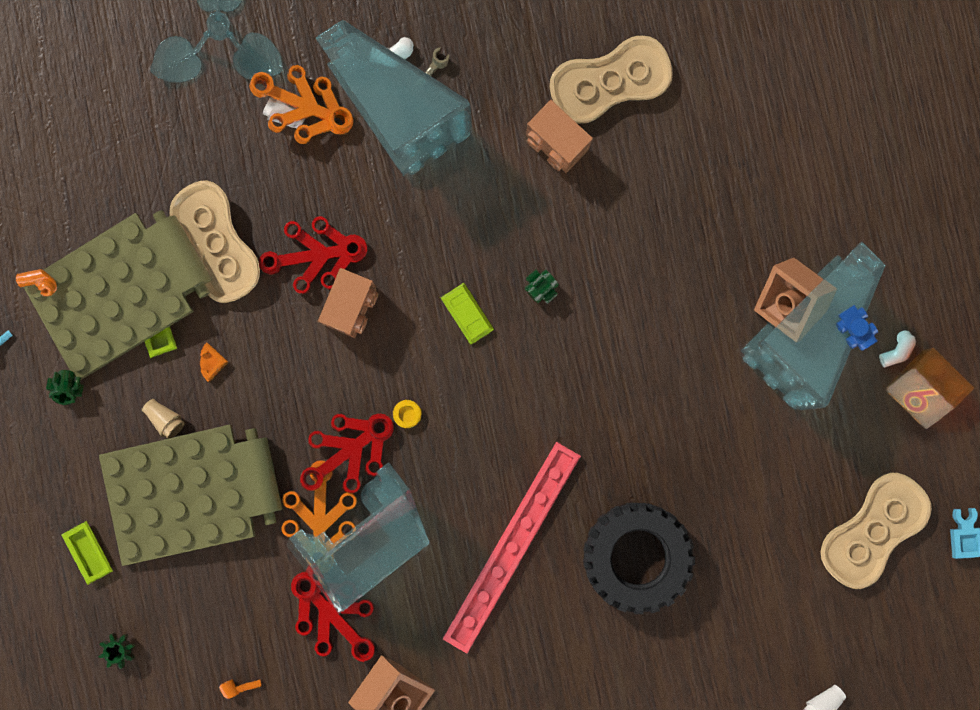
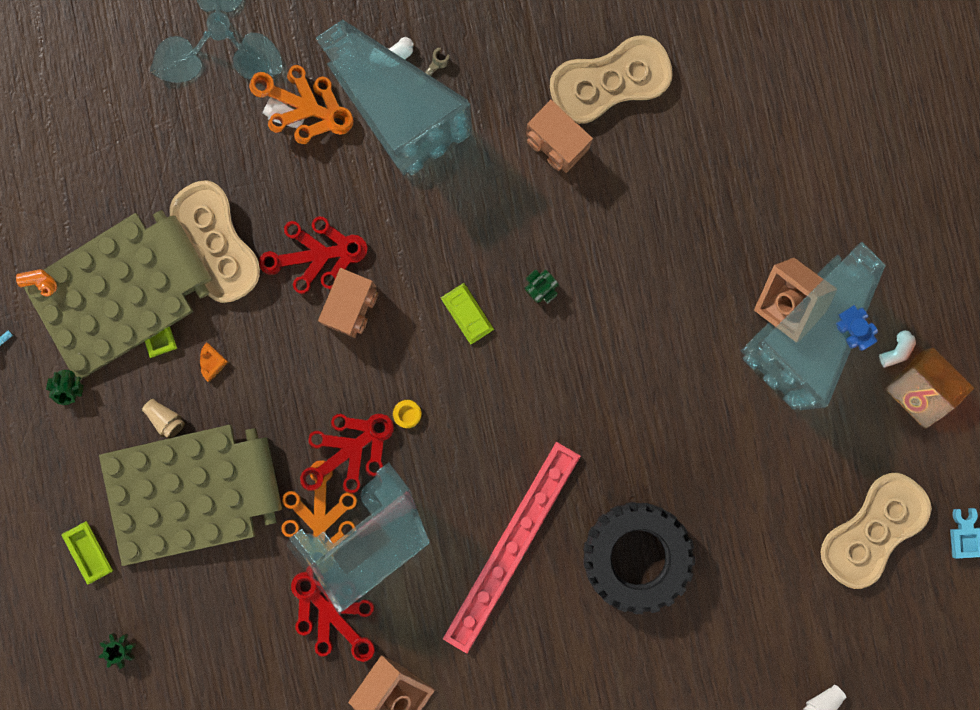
orange hand [219,679,262,699] -> none

